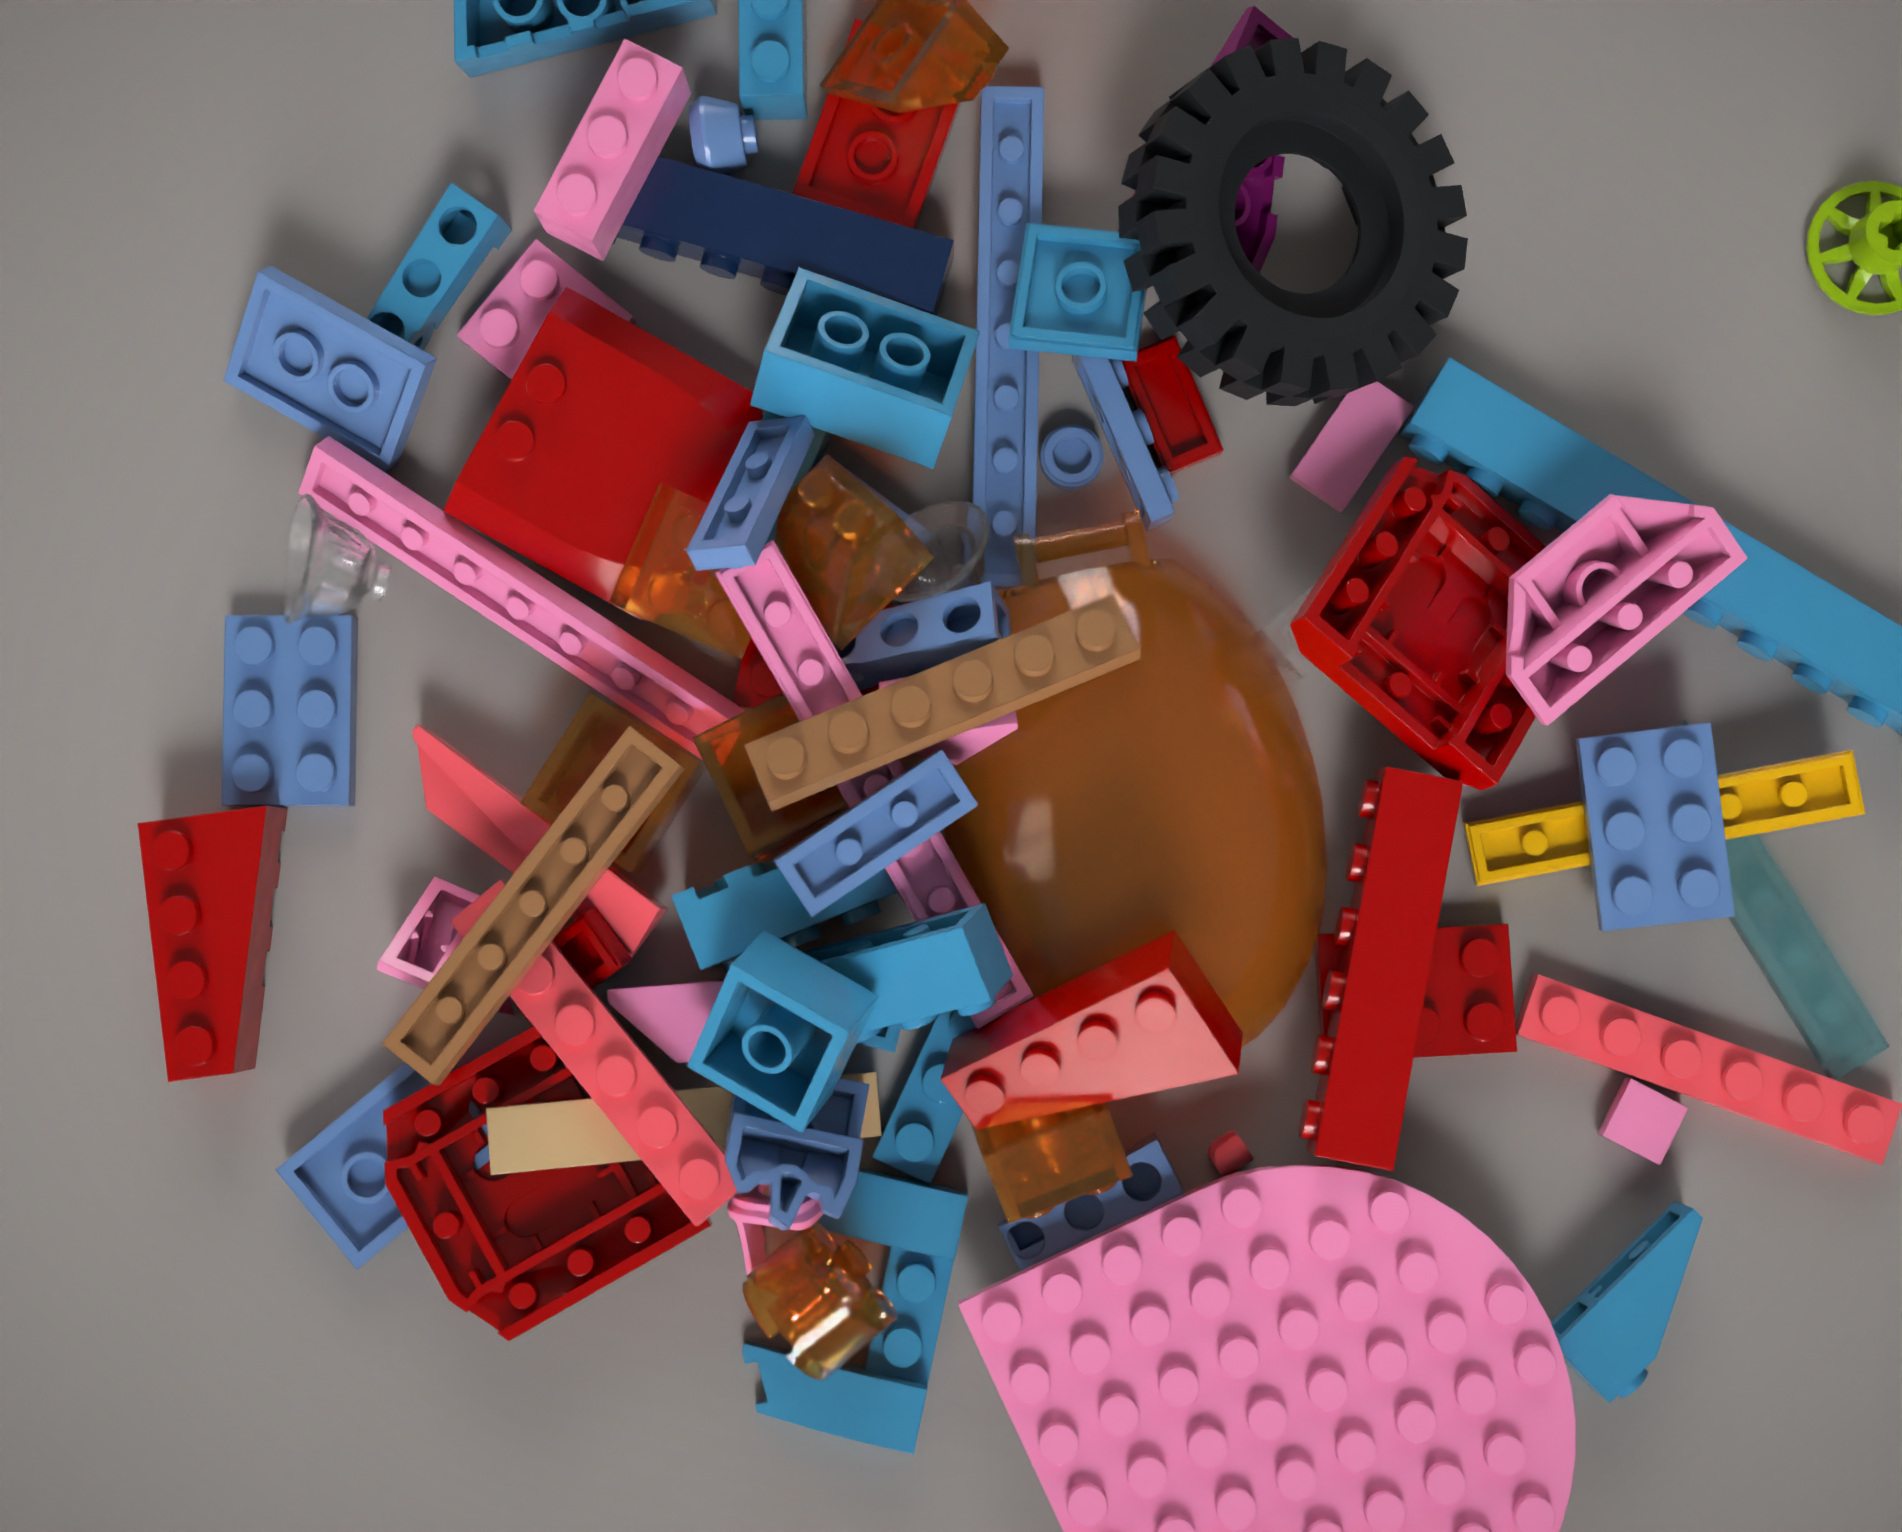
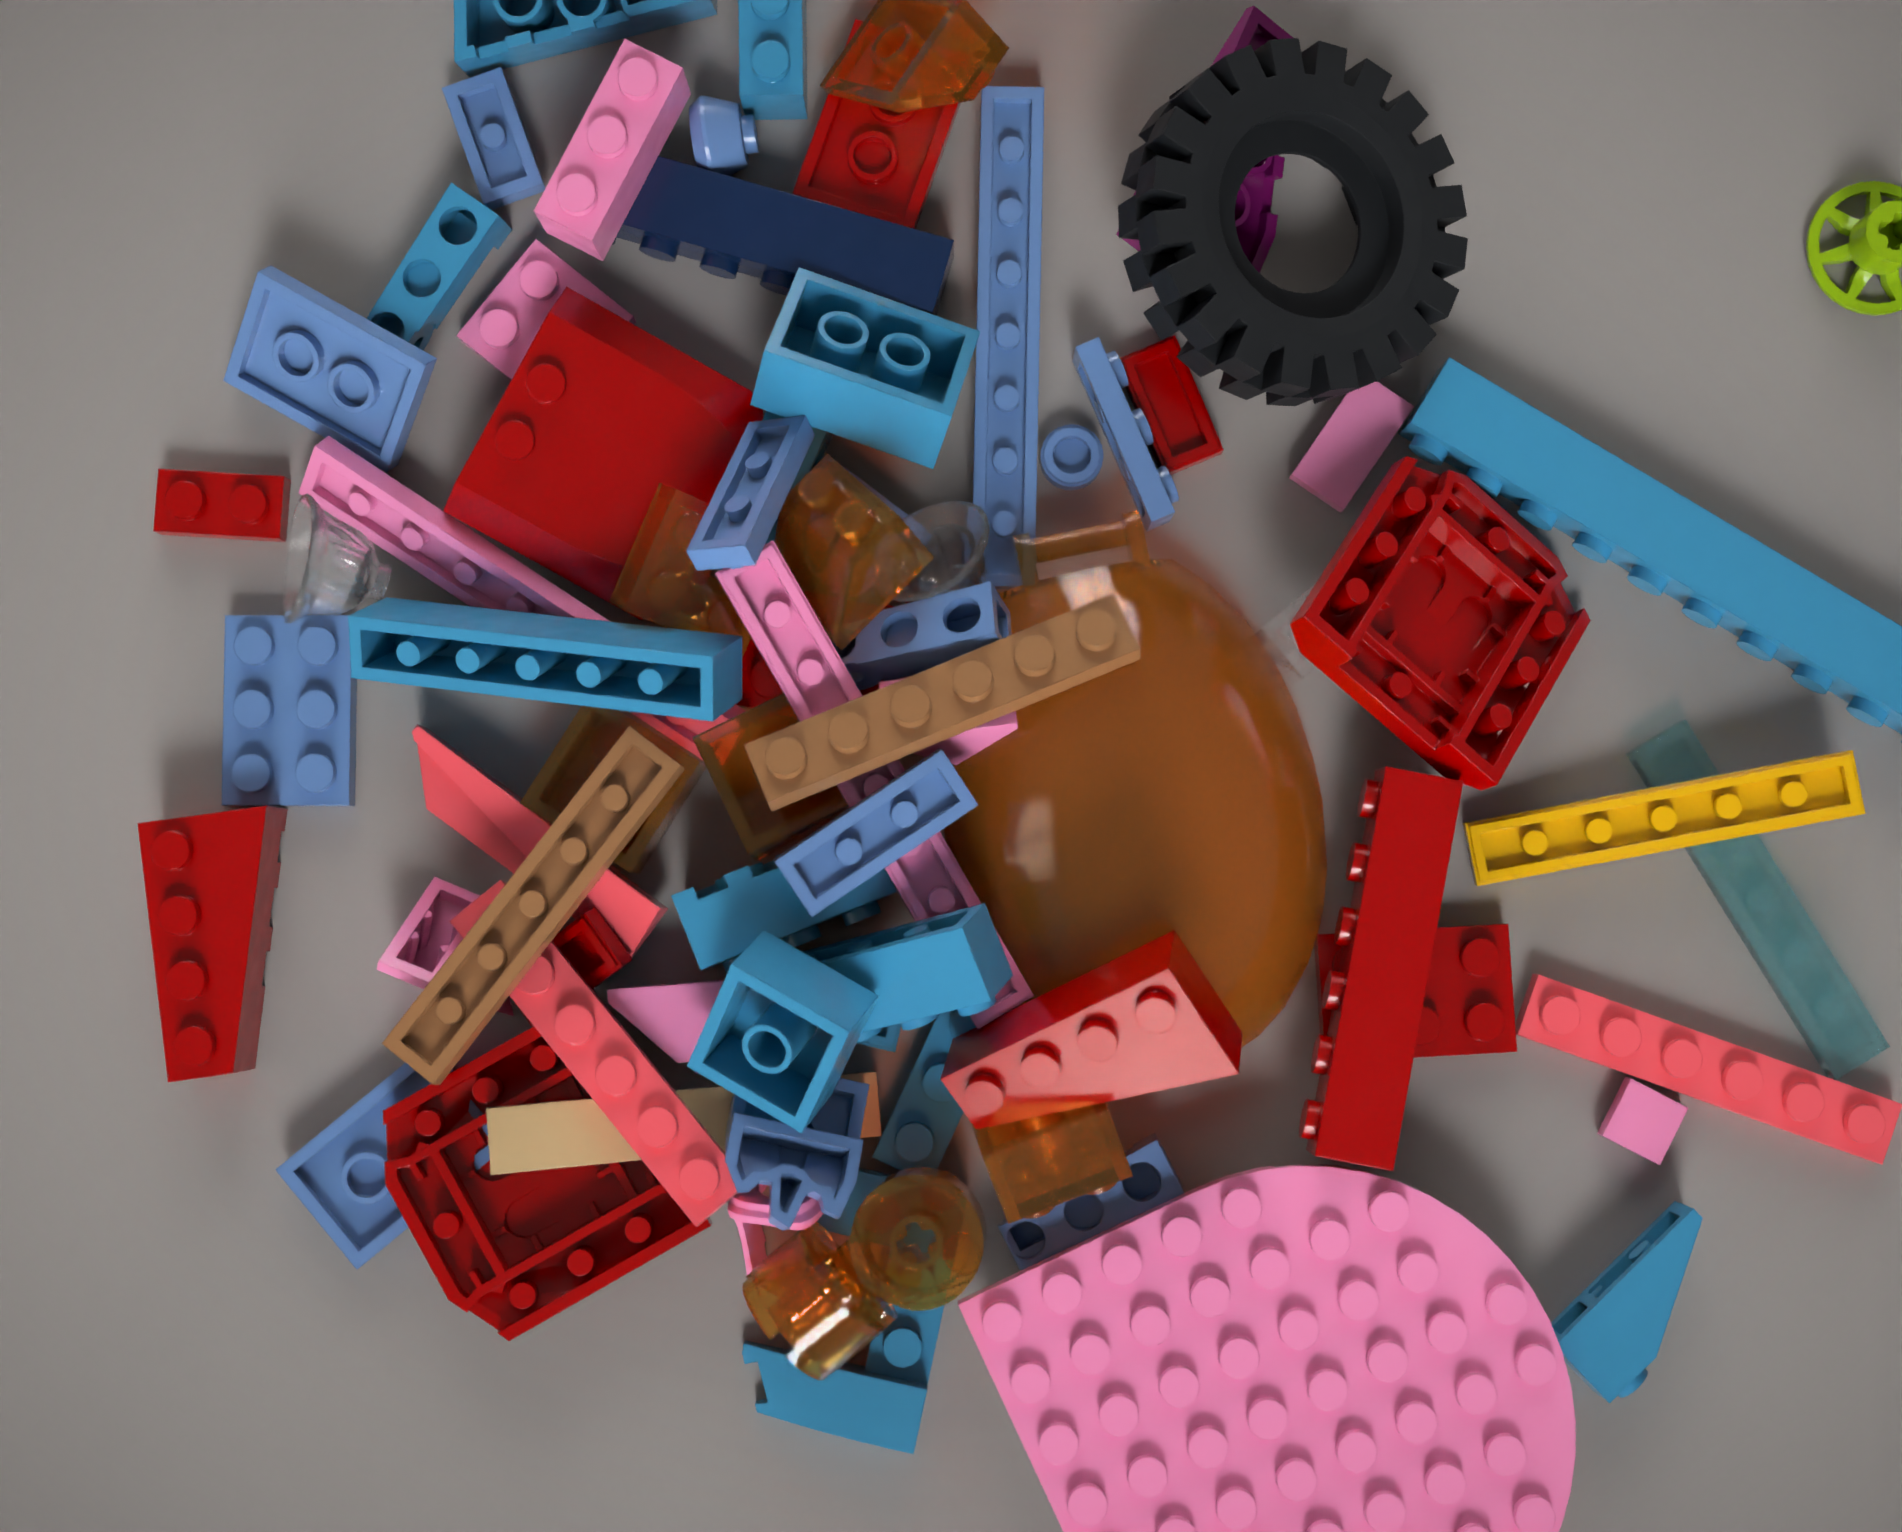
dark azure plate [1008,223,1147,362] -> none
coral hand [1208,1130,1254,1177] -> none
bright pink wedge [1506,494,1748,726] -> none
medium blue plate [1575,722,1735,931] -> none
none -> red plate [153,469,291,542]
none -> dark azure brick [348,597,742,721]
none -> medium blue plate [442,67,546,210]
none -> clear orange brick [849,1167,987,1311]

